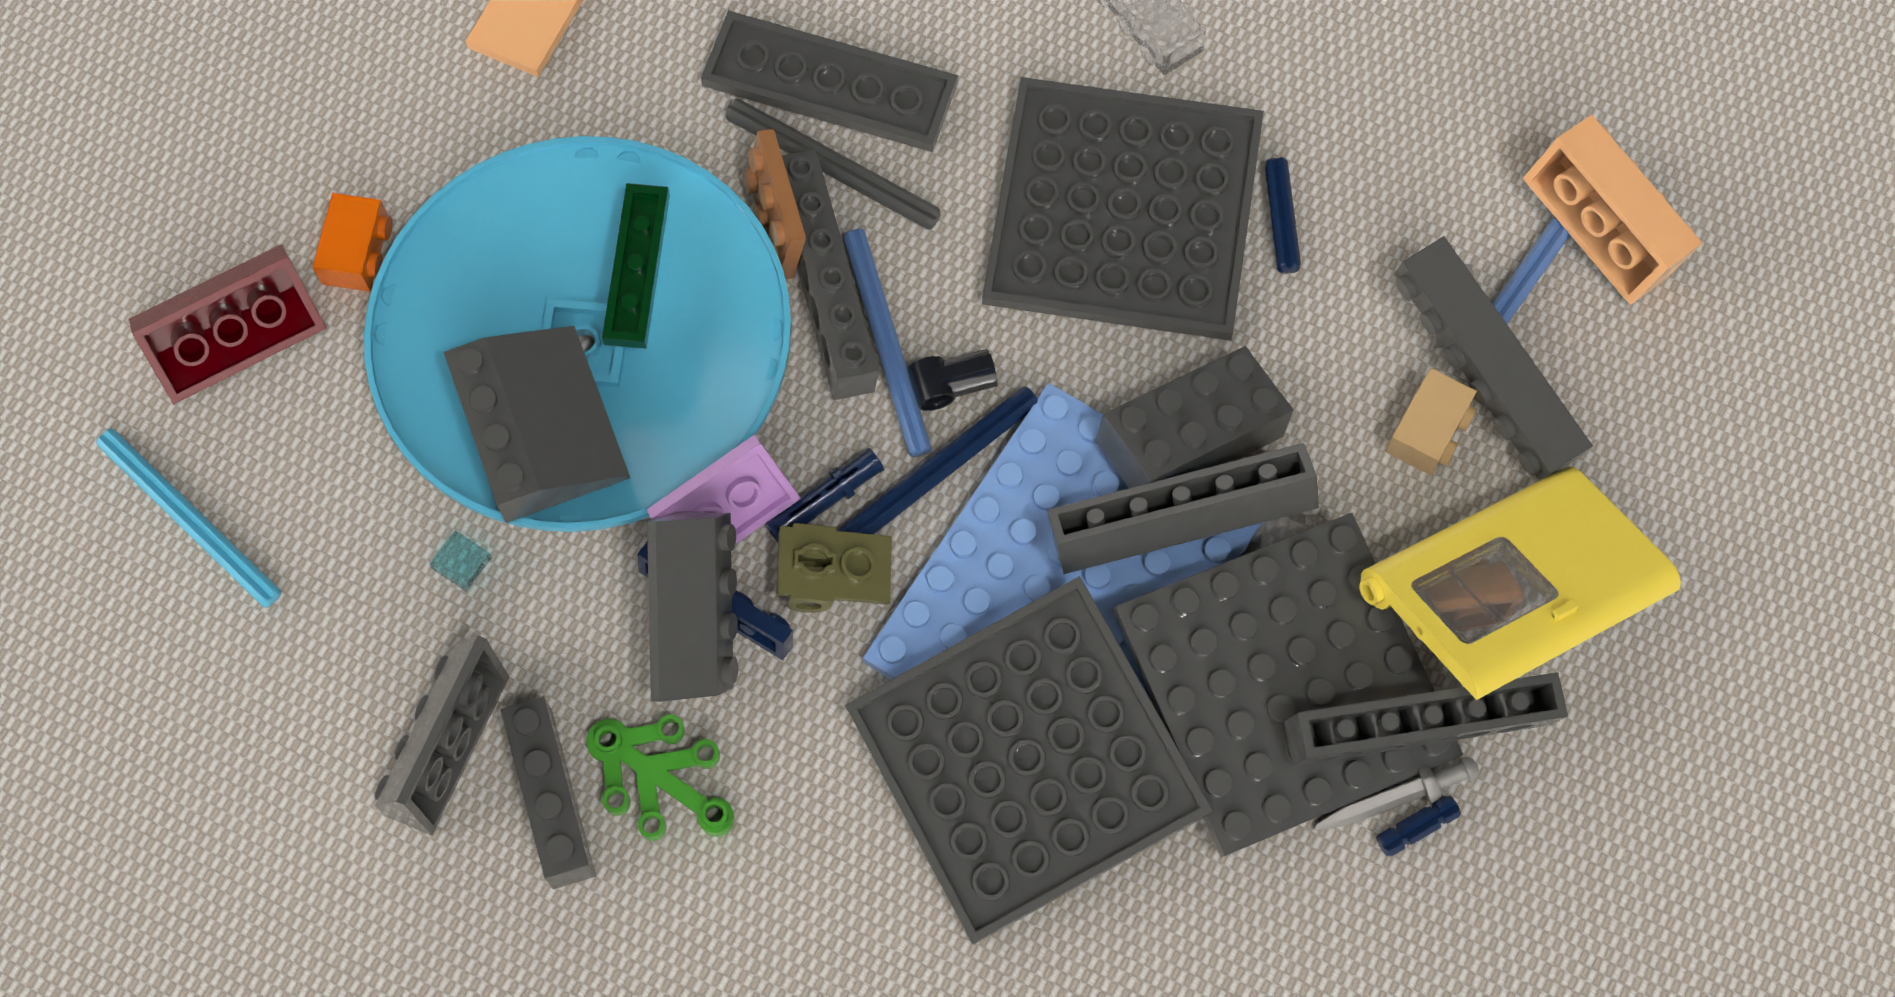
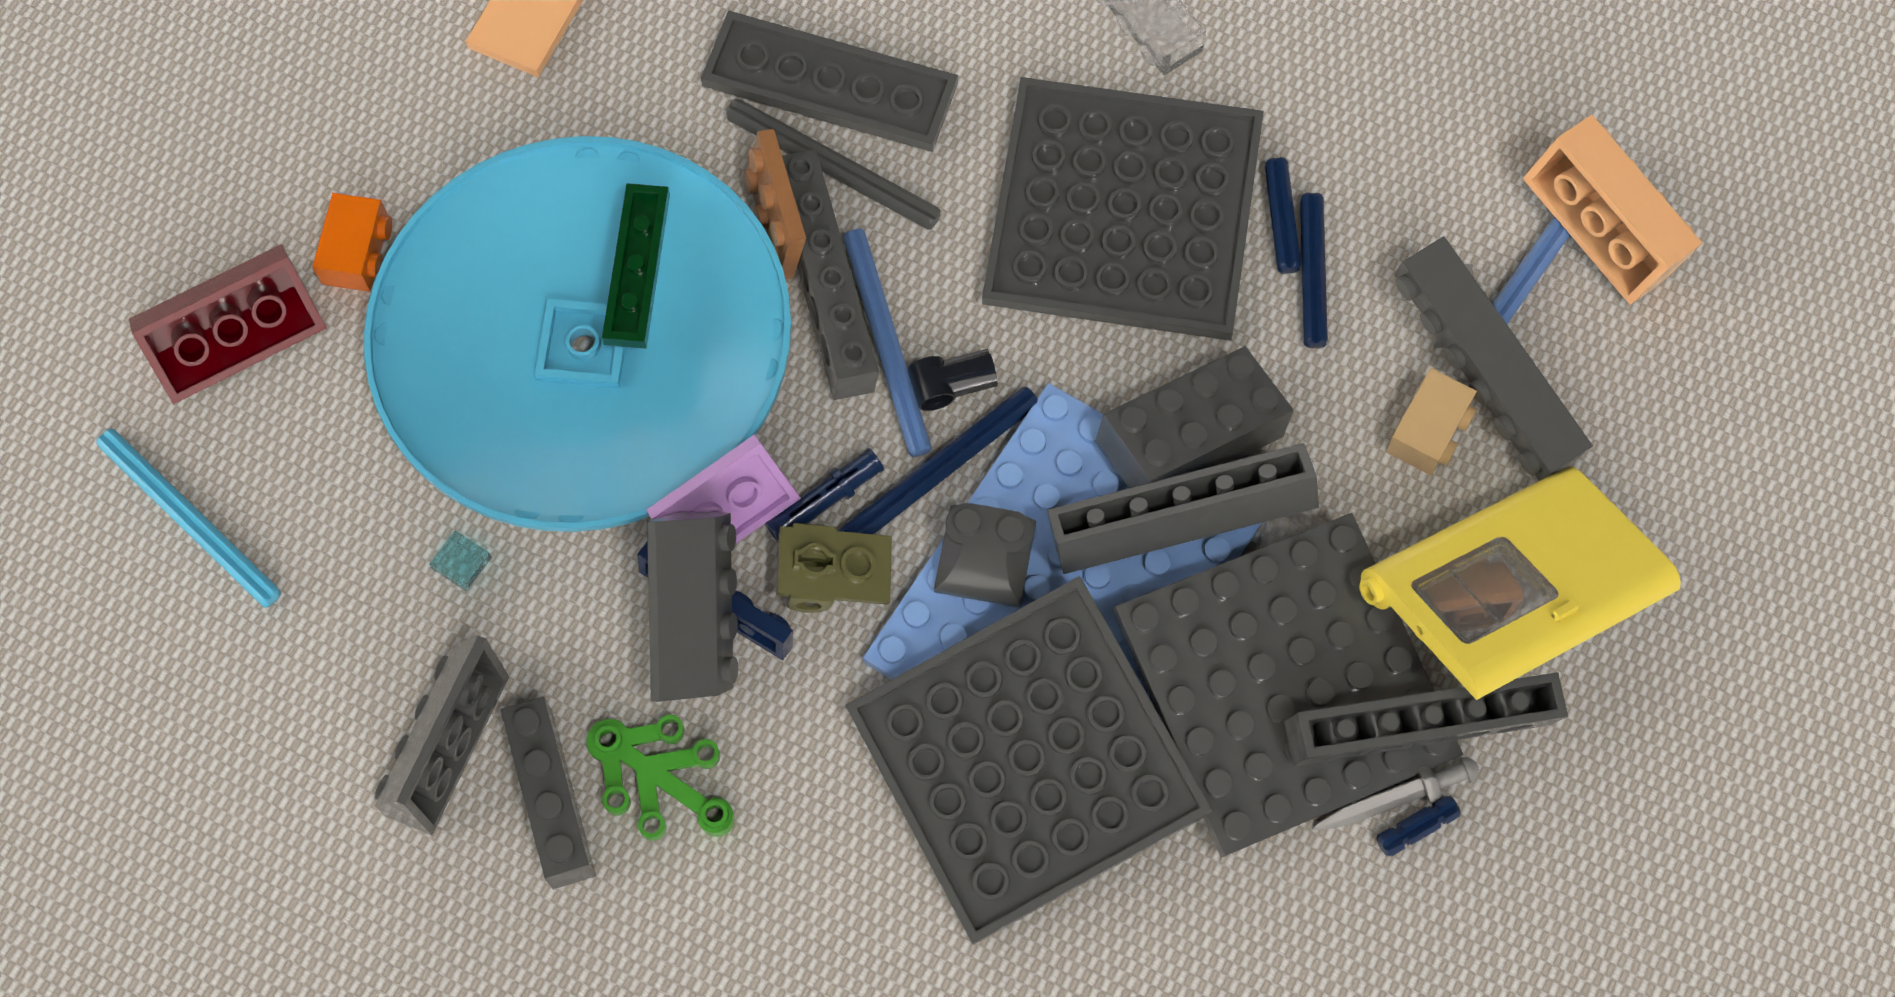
dark grey slope [444,326,630,523] -> none
none -> dark grey slope [934,503,1036,608]
none -> dark blue axle [1300,193,1328,349]

